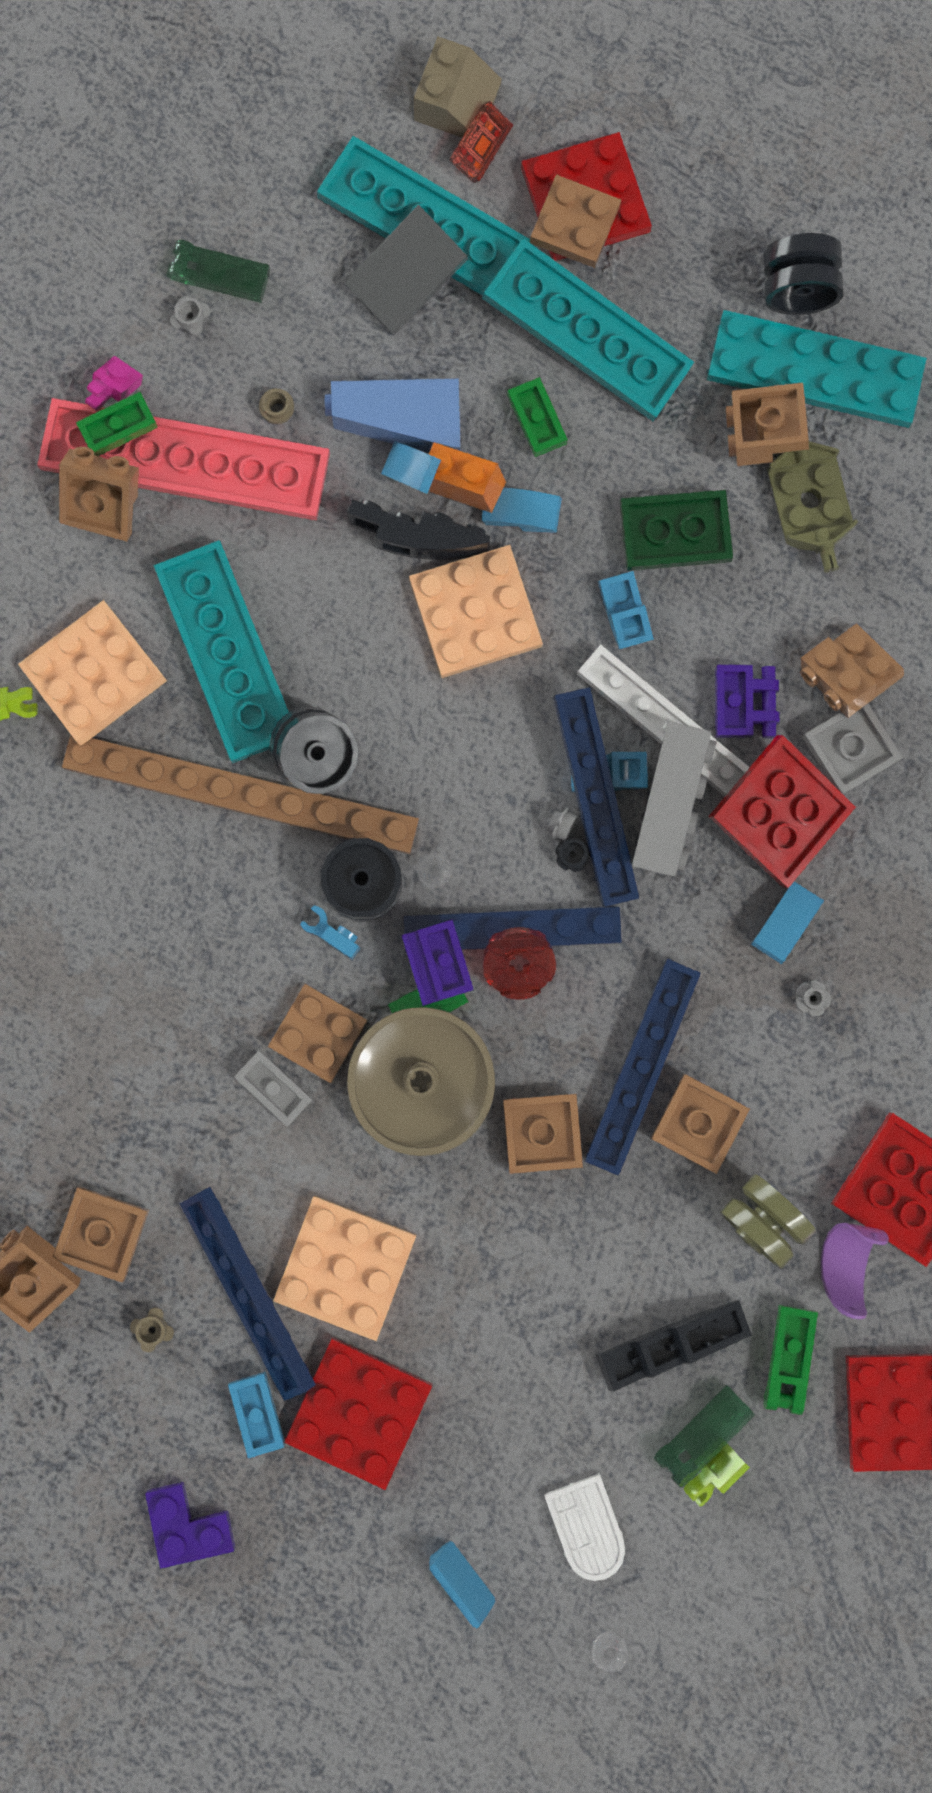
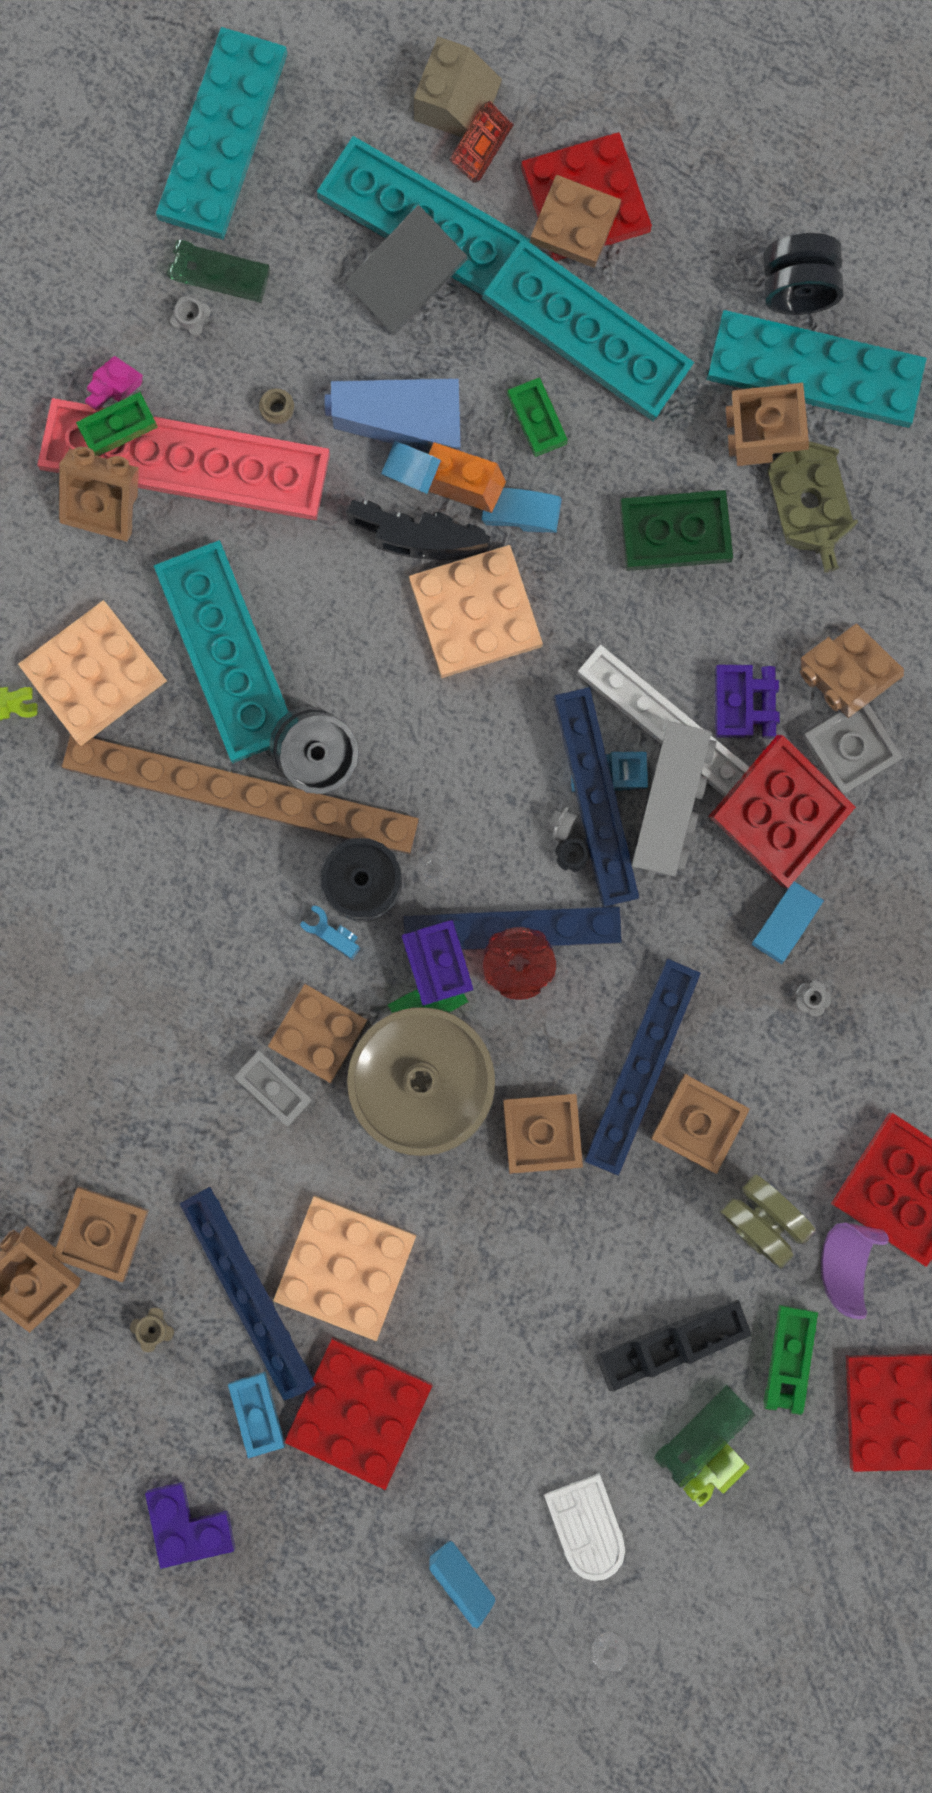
dark azure slope [597,571,654,649] -> none
none -> teal plate [156,27,288,240]

